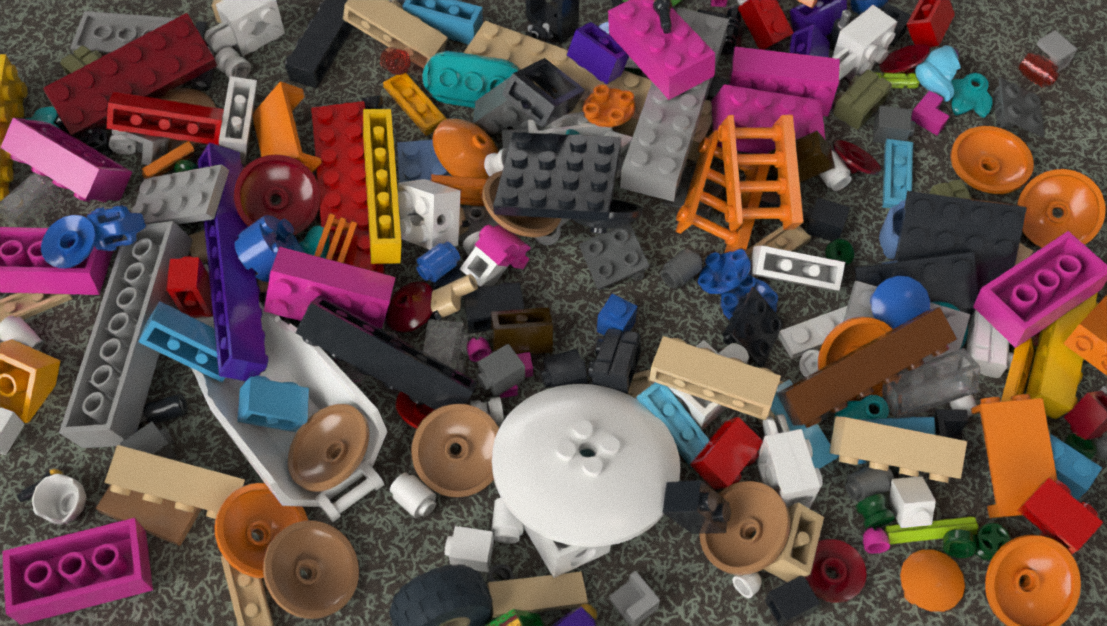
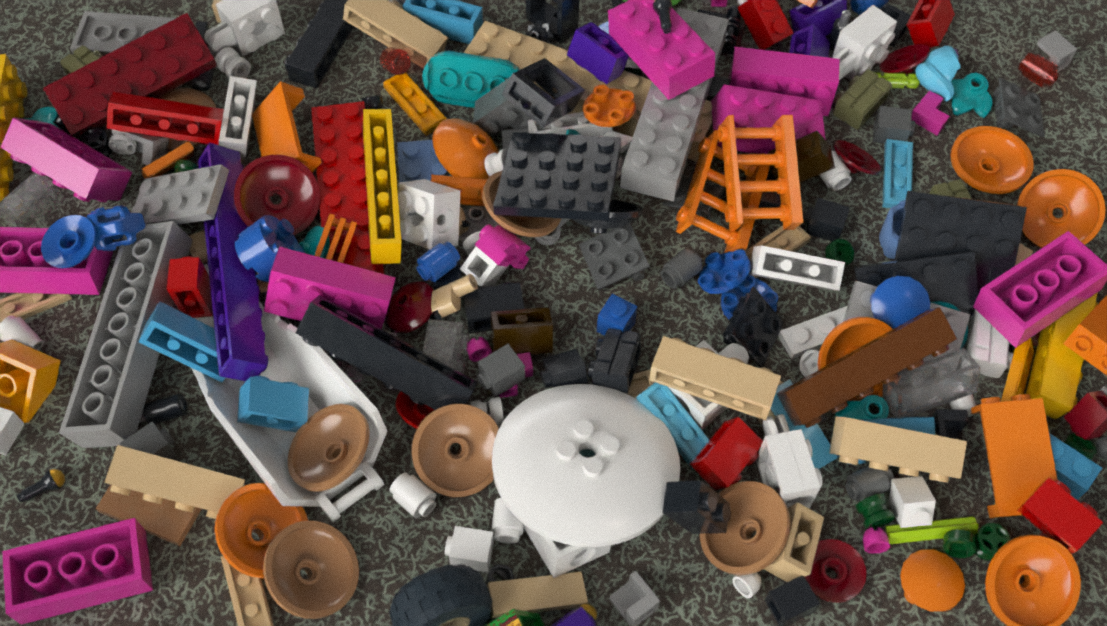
white hair [32,474,87,525] -> none

